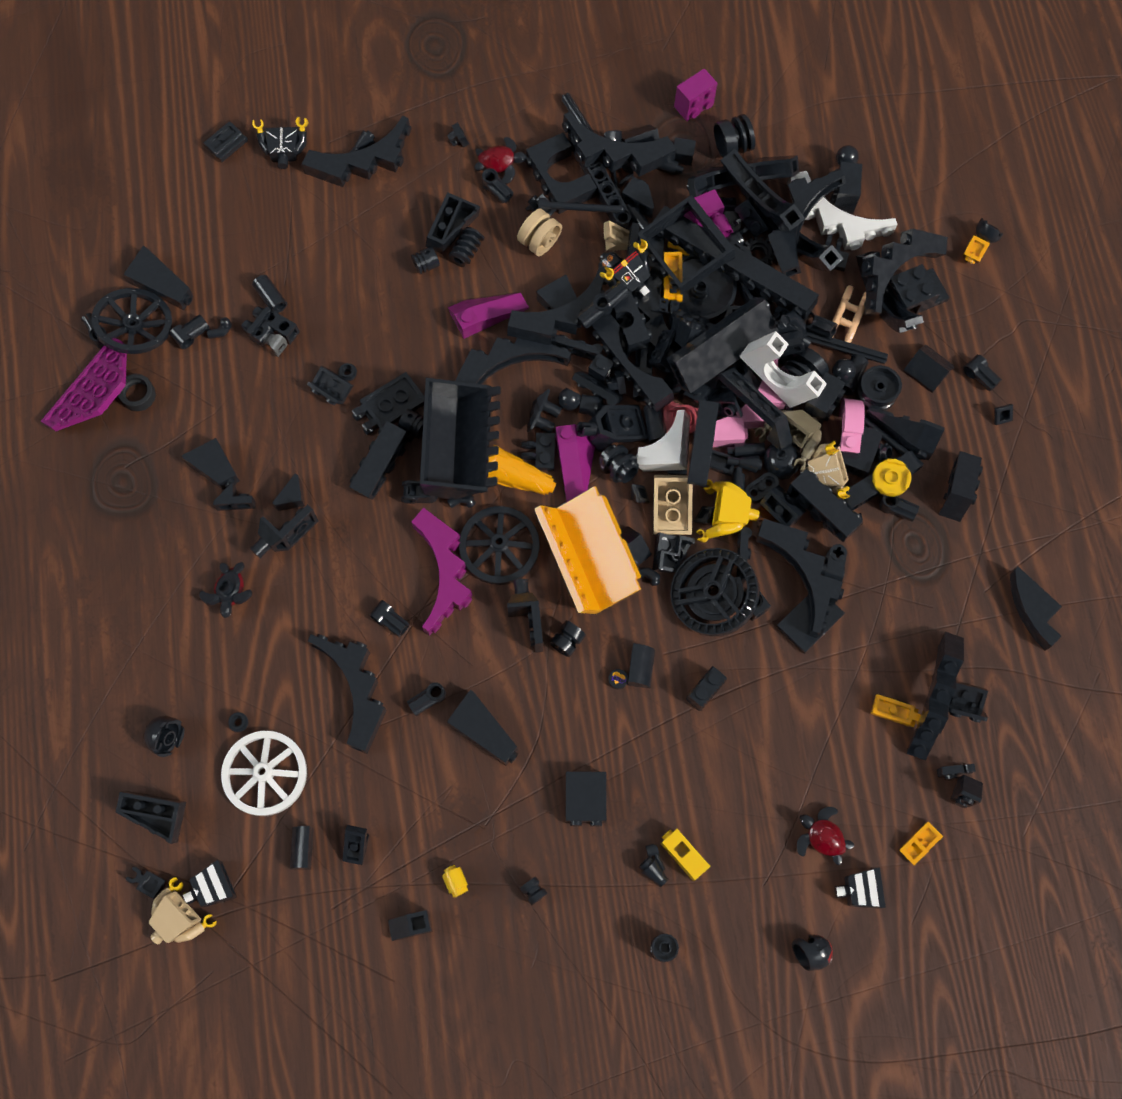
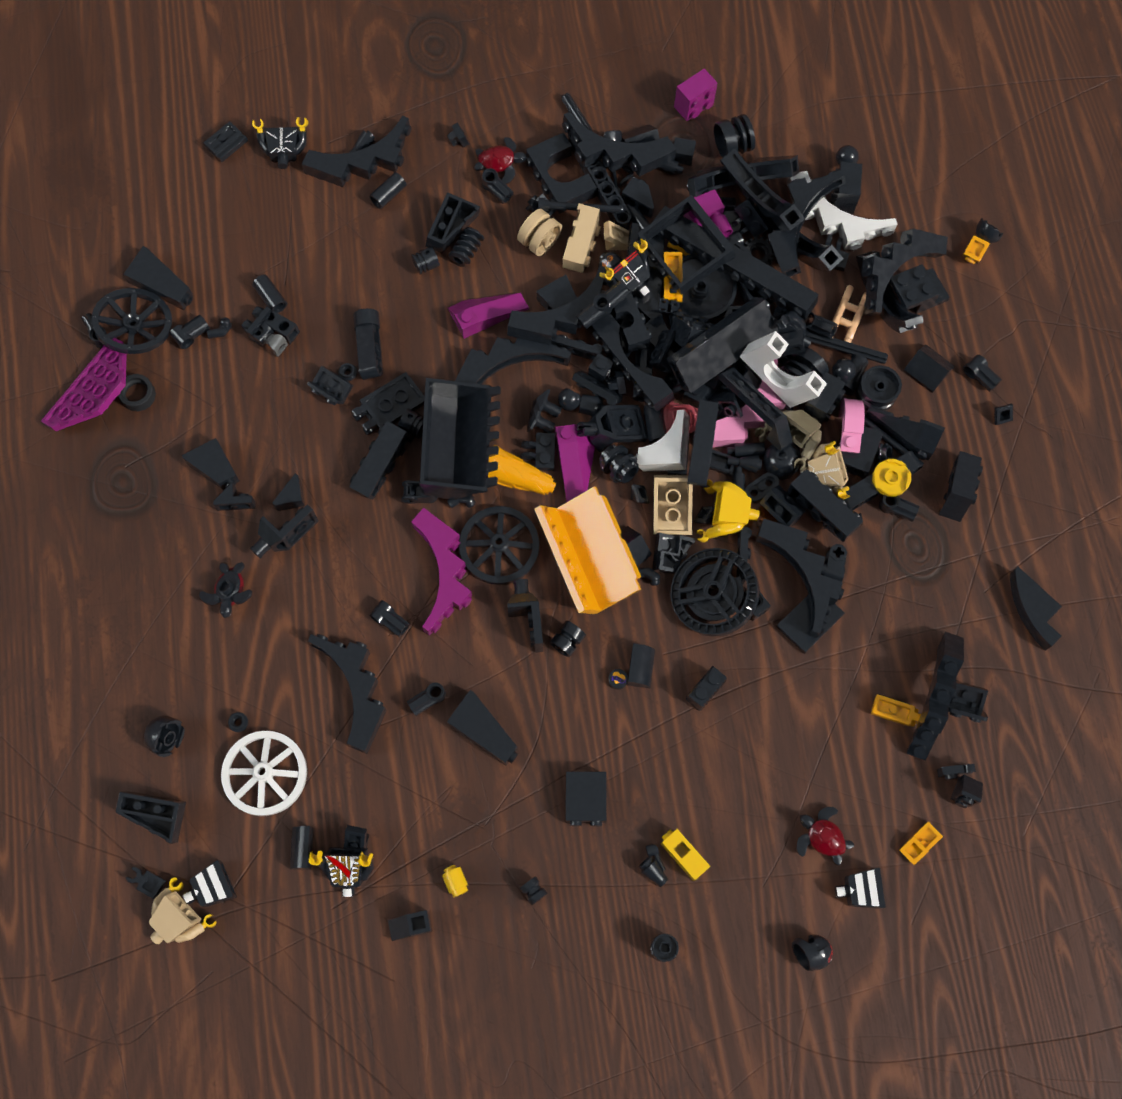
none -> torso [309,847,374,897]
none -> black beam [353,308,383,380]
none -> black pin [369,172,407,209]
none -> tan wedge [563,204,601,273]

